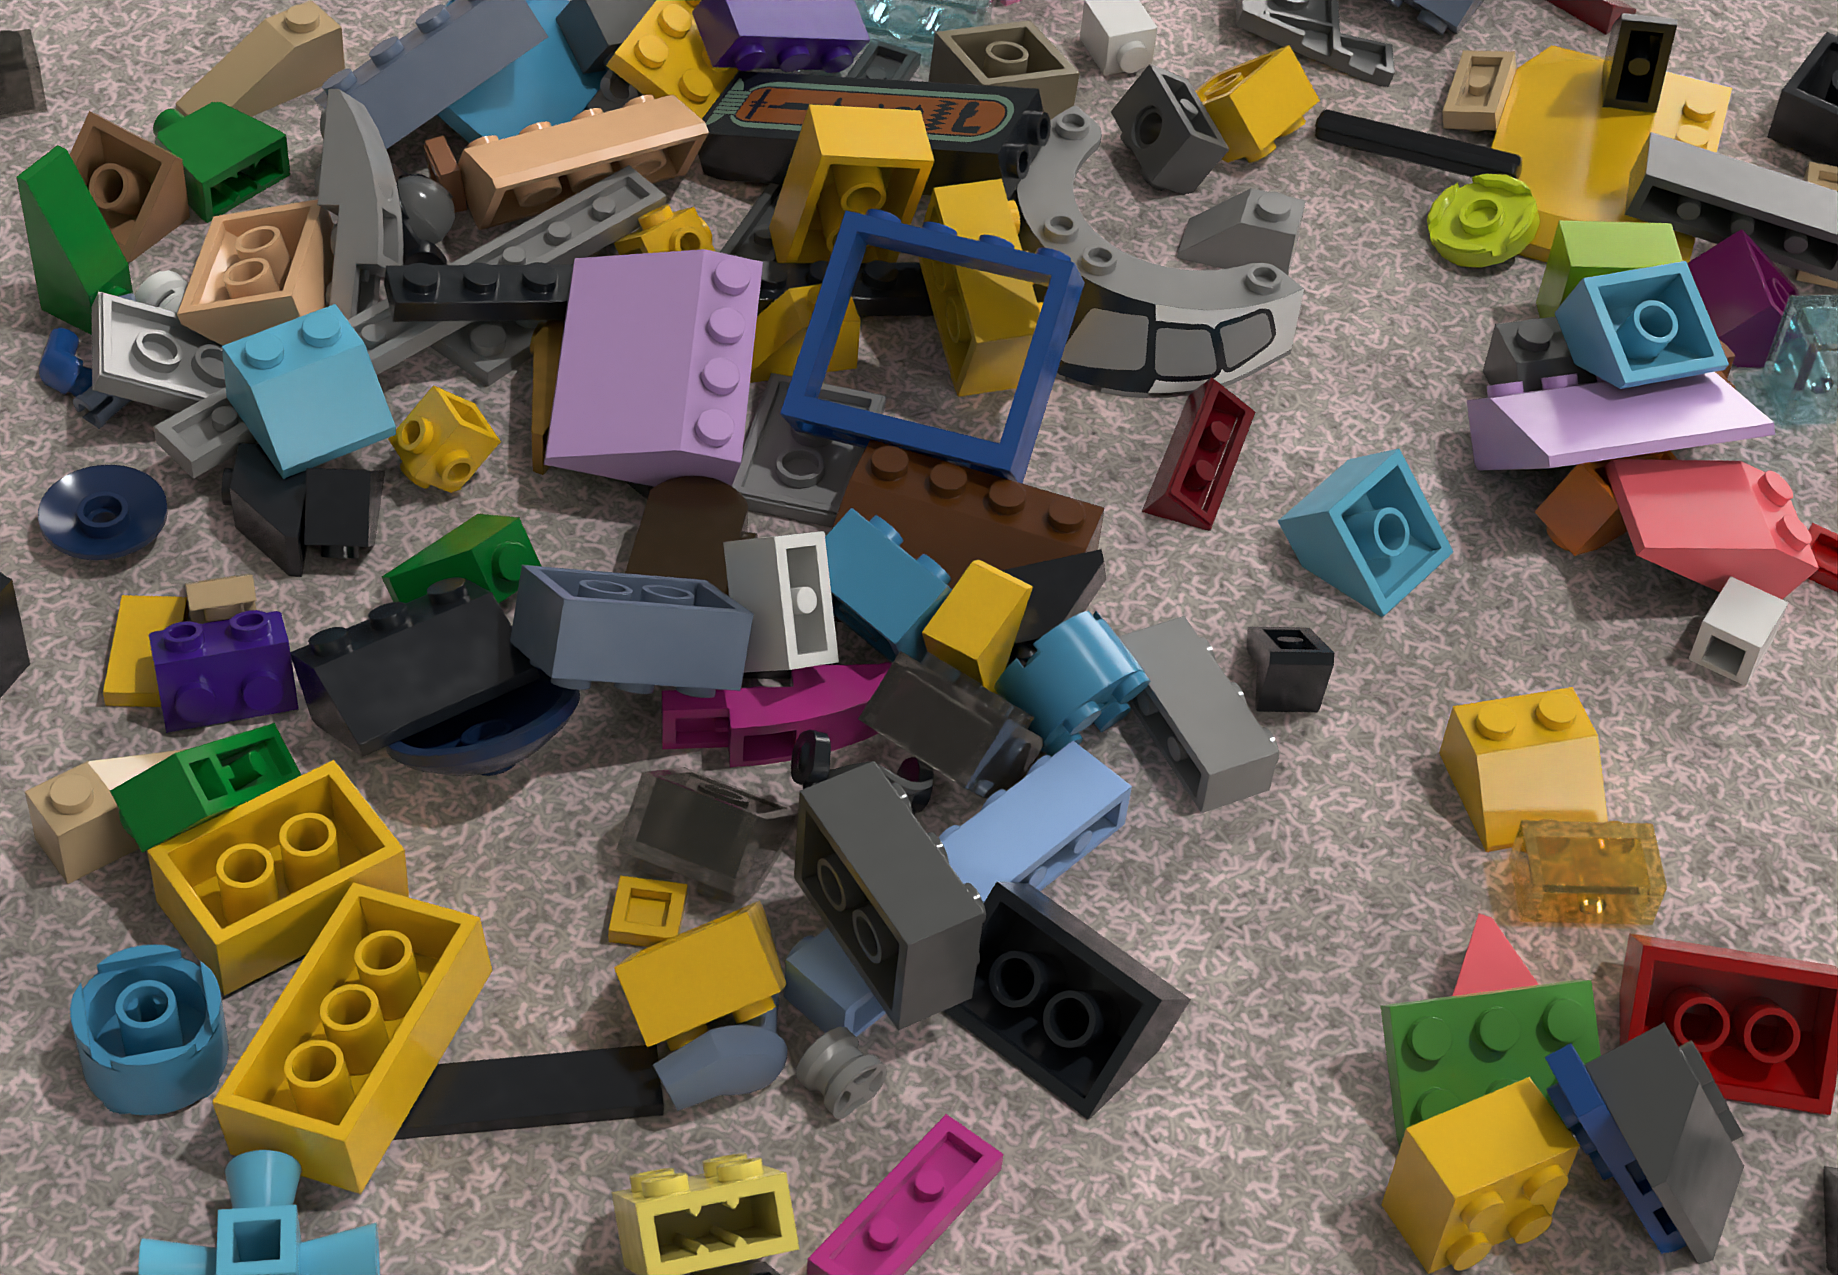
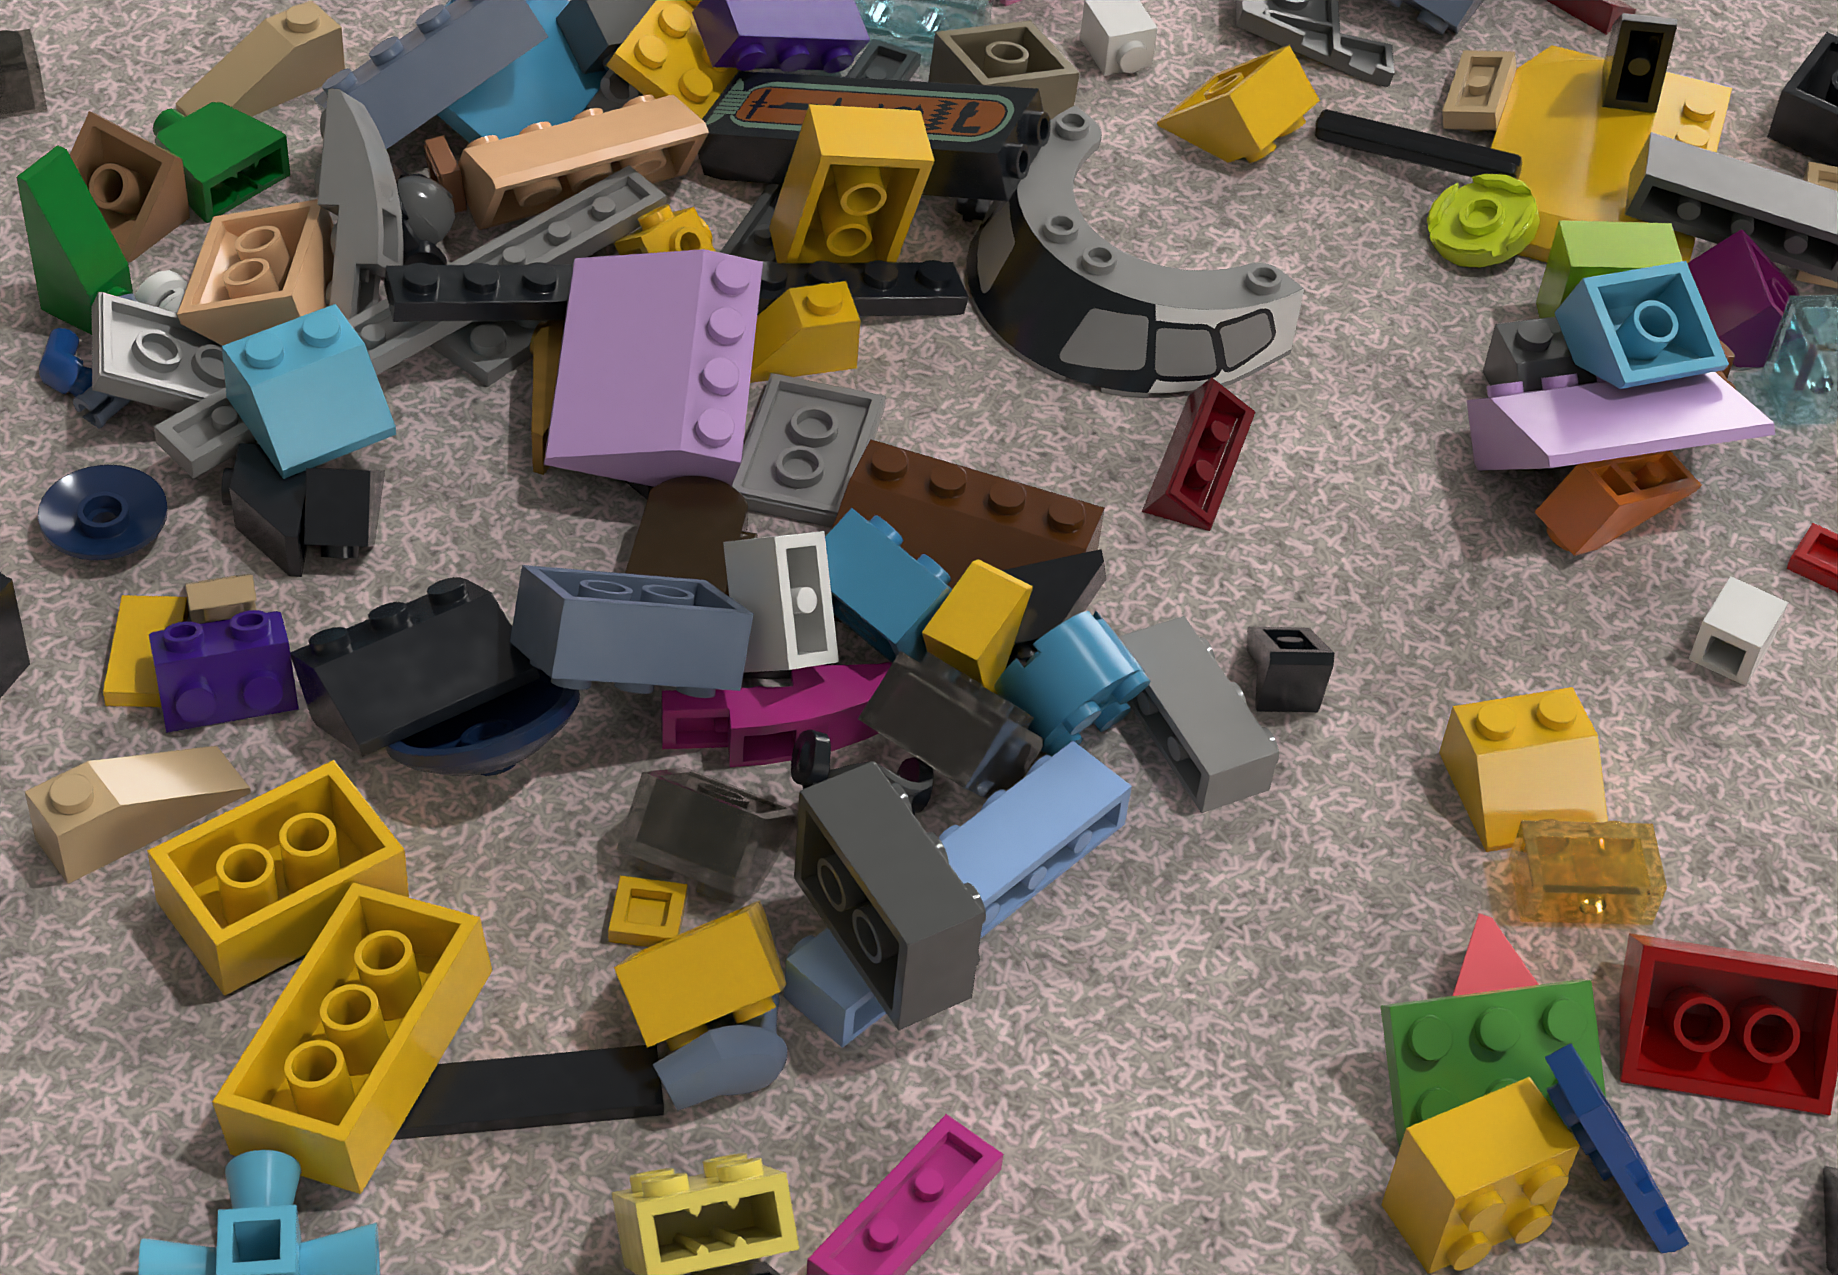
dark azure brick [70,945,229,1115] -> none
green slope [110,723,301,853] -> none
green slope [382,514,542,604] -> none
yellow brick [388,385,501,493] -> none
blue window [780,209,1085,484] -> none
light grey wheel [796,1027,887,1119] -> none
yellow brick [918,179,1043,397] -> none
black slope [944,881,1191,1119] -> none
dark grey brick [1111,64,1230,195] -> none
light grey slope [1177,188,1306,275] -> none
medium azure slope [1278,448,1454,617] -> none
dark grey slope [1584,1023,1744,1264] -> none
coral slope [1604,459,1819,600] -> none

